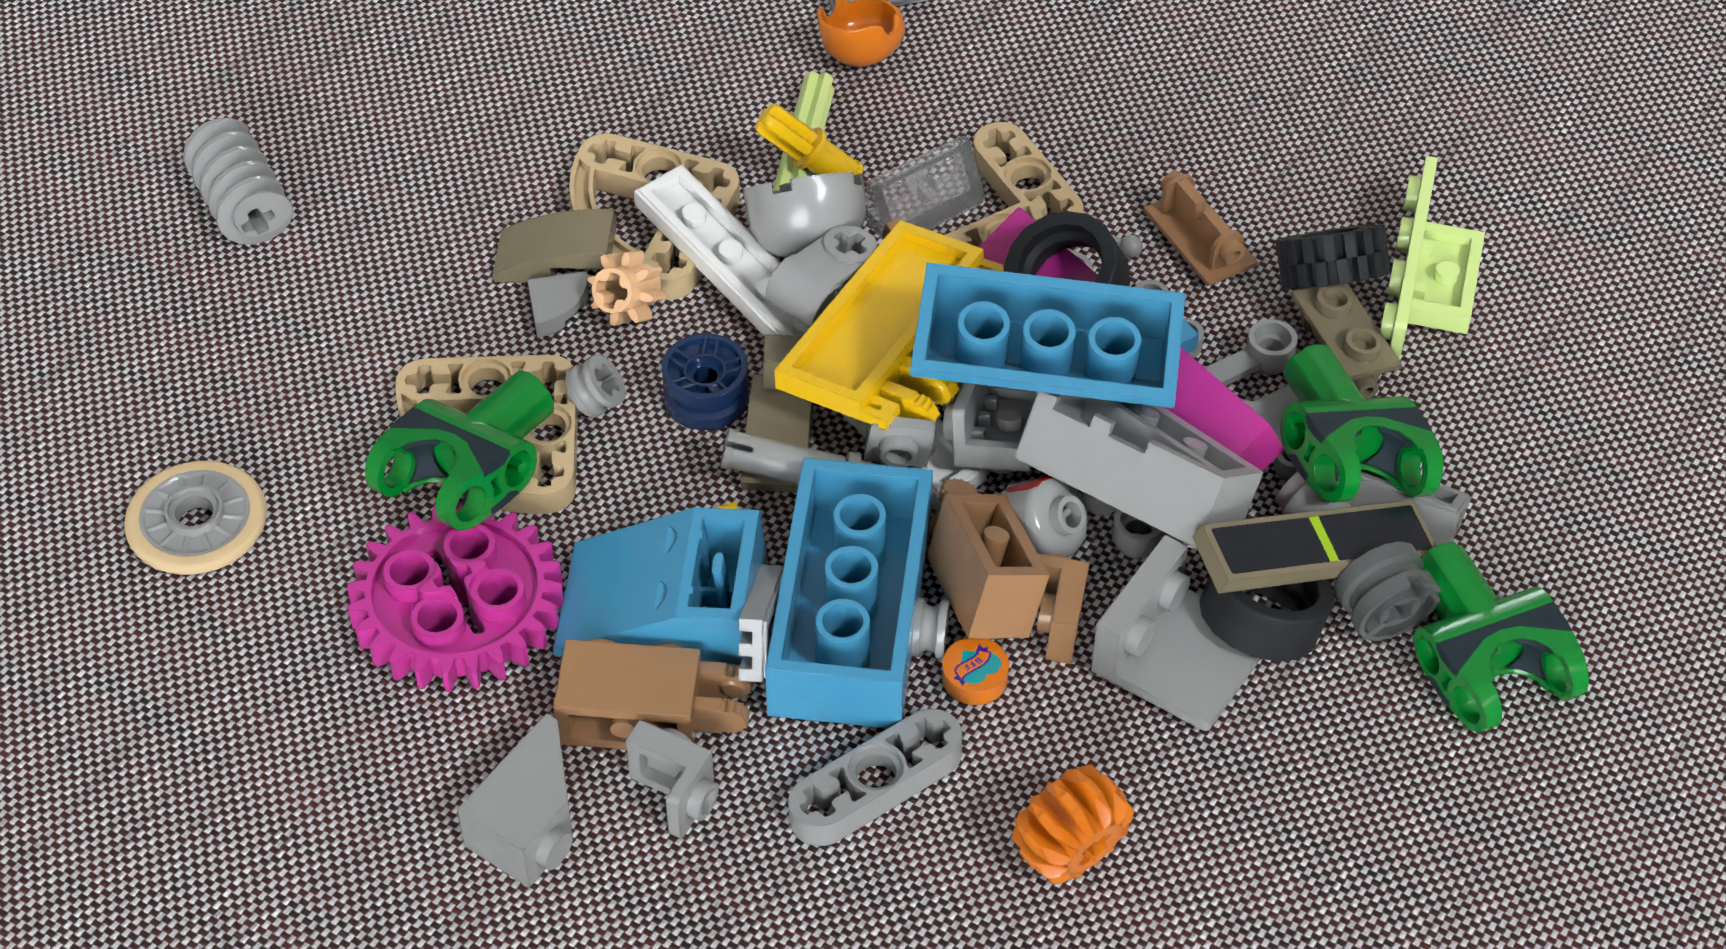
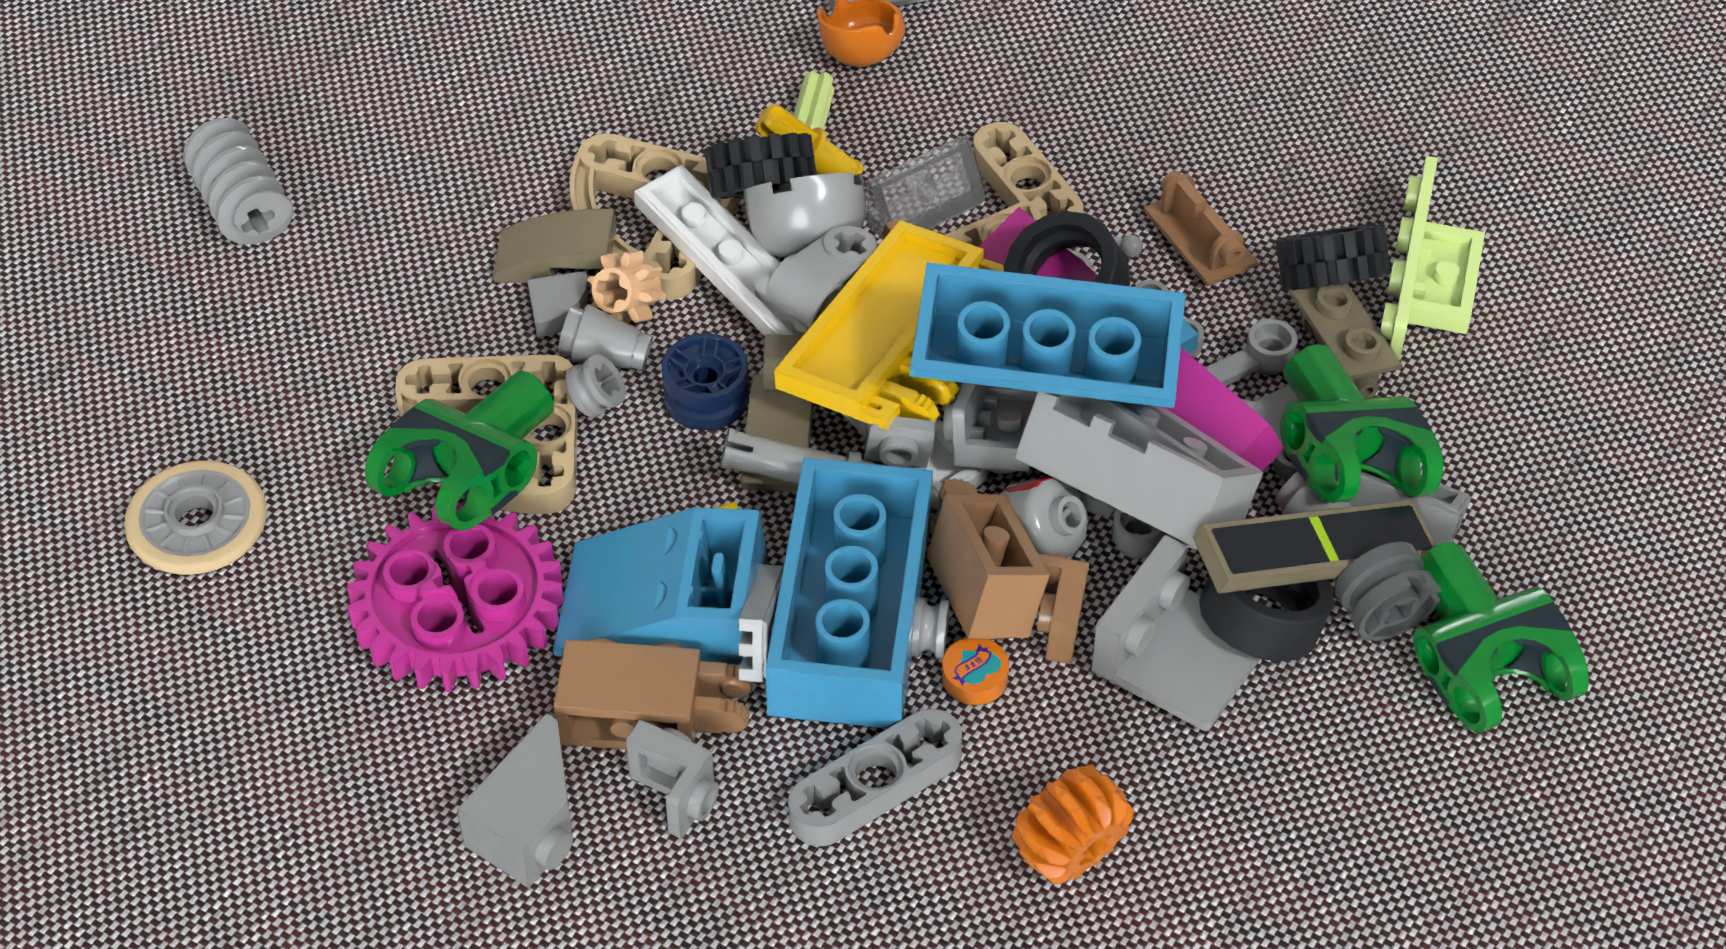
none -> light grey cone [558,304,653,371]
none -> black tyre [704,133,817,199]

